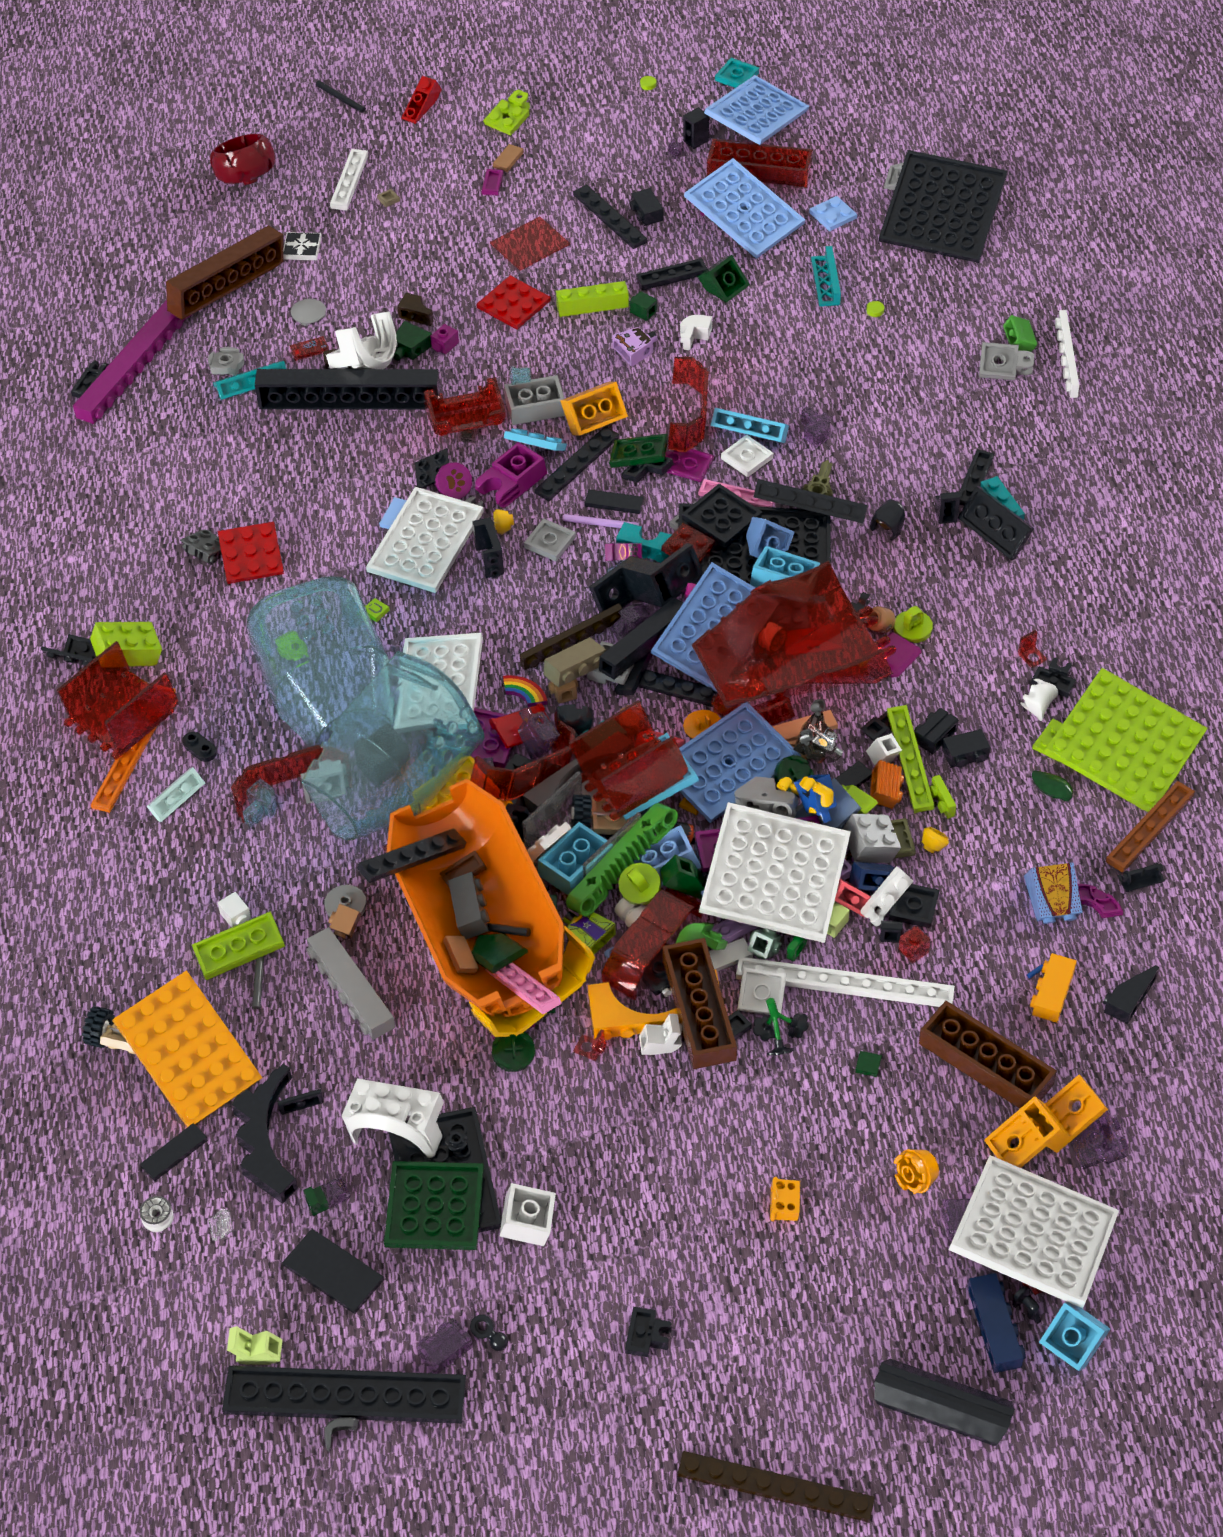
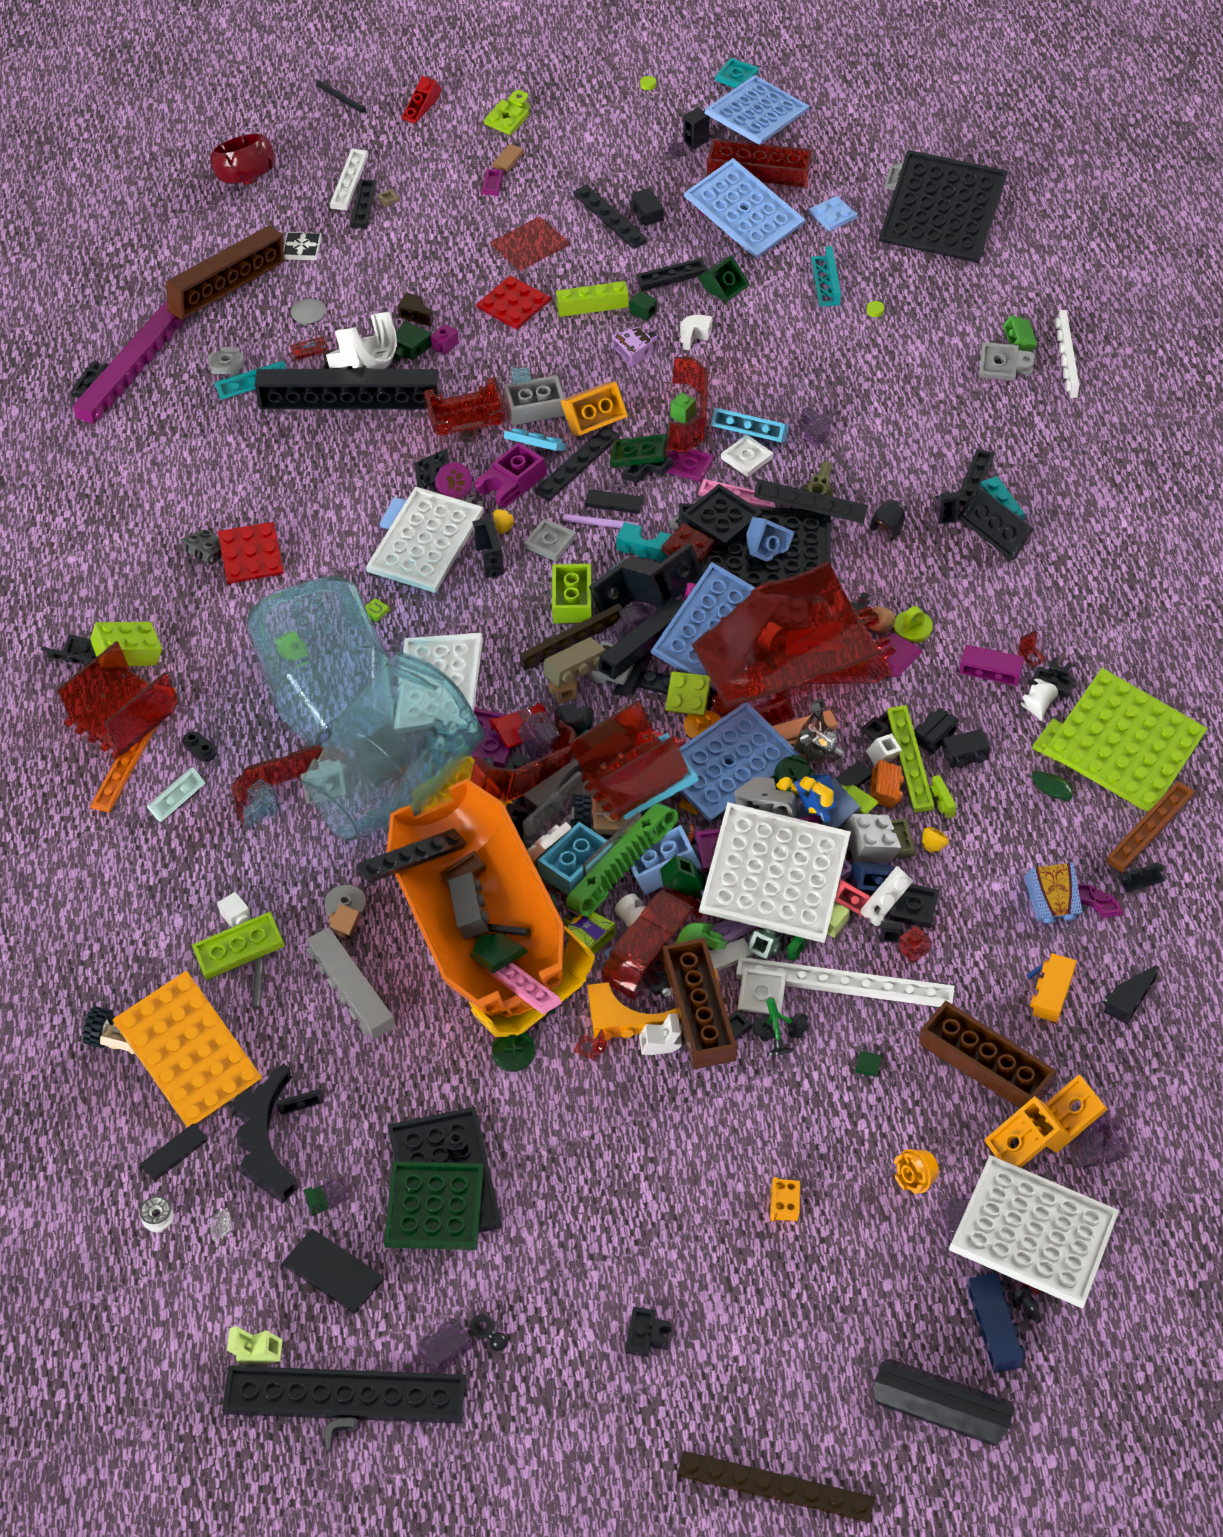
white piece [342,1078,444,1158] -> none
medium nougat tile [443,936,479,973] -> none
white brick [499,1183,556,1246] -> none
tile [503,675,548,707] -> none
magenta leg [605,543,642,561] -> none
lime tile [618,863,661,905] -> none
medium azure brick [750,546,820,603] -> none
medium azure brick [1039,1302,1110,1371] -> none
none -> black tile [350,179,377,228]
none -> lime brick [552,564,592,624]
none -> lime plate [665,671,712,716]
none -> bright green brick [671,392,696,425]
none -> magenta brick [959,645,1024,686]

